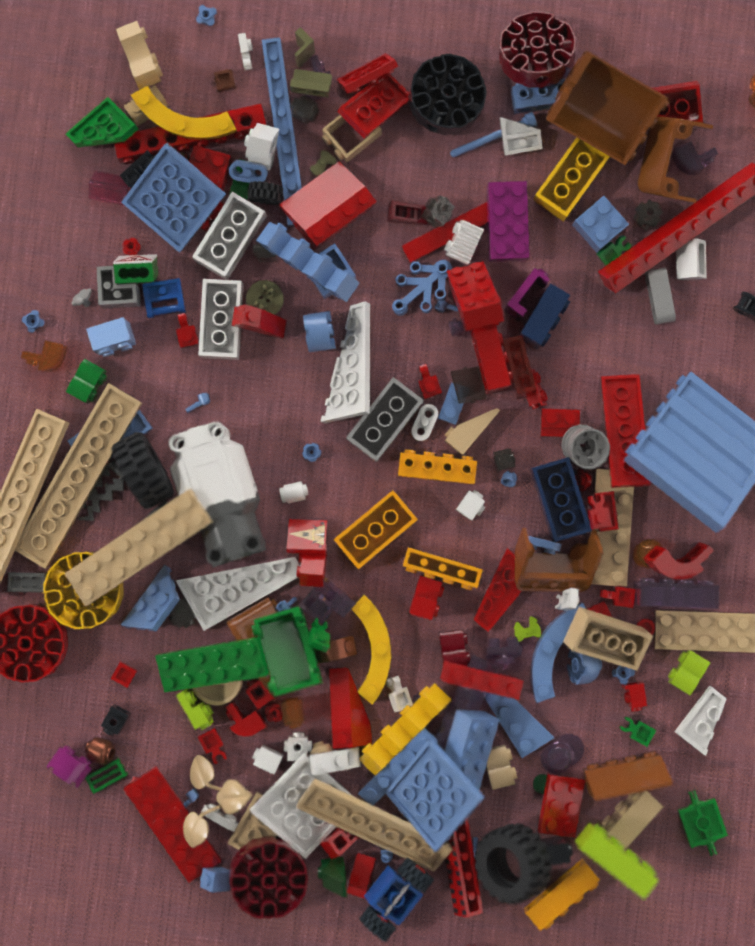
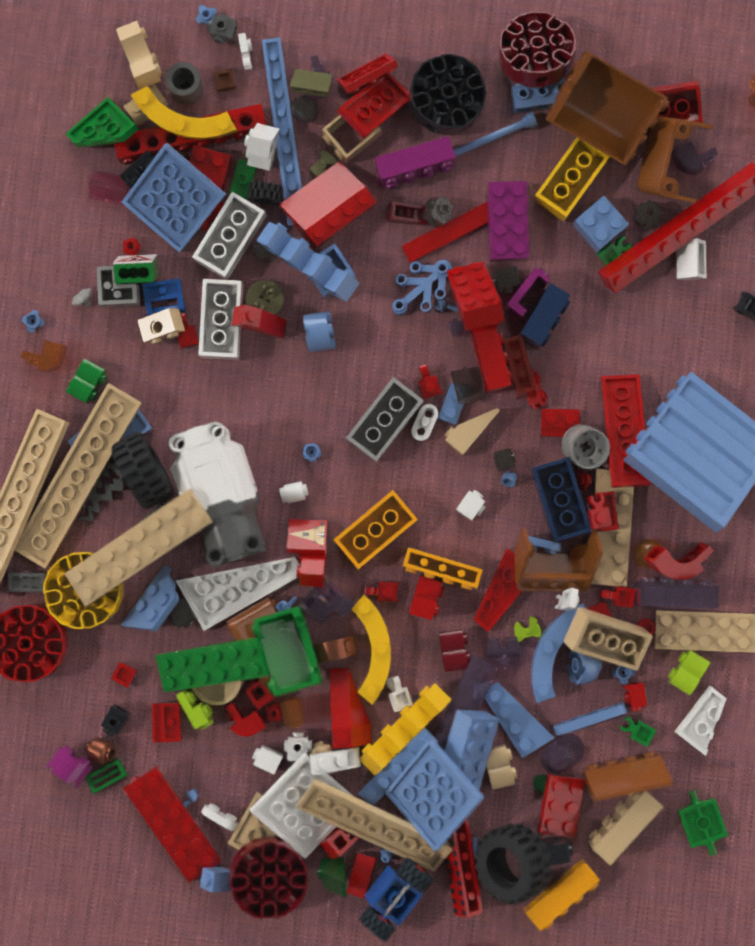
light blue brick [86,317,136,357] -> none
tan plant [183,755,252,848] -> none
medium blue hand [185,393,210,413] -> none
red plate [198,727,227,765] -> none
medium blue plate [229,160,268,183] -> none
olive panel [295,27,315,68] -> none
green plate [309,618,330,652] -> none
white wing [320,301,370,423] -> none
light orange brick [398,450,477,485] -> none
red arch [440,660,524,700] -> none
white brick [444,220,484,265] -> none
white wing [499,117,543,155] -> none
lime brick [575,822,659,900] -> none
light grey beam [645,267,676,325] -> none
none -> tan brick [138,308,185,345]
none -> red plate [151,702,182,743]
none -> dark grey piece [166,62,204,105]
none -> dark grey brick [208,14,238,44]
none -> red plate [365,582,398,602]
none -> magenta brick [375,136,456,189]
none -> clear smoke brick [491,266,521,295]
none -> medium blue beam [553,702,627,735]

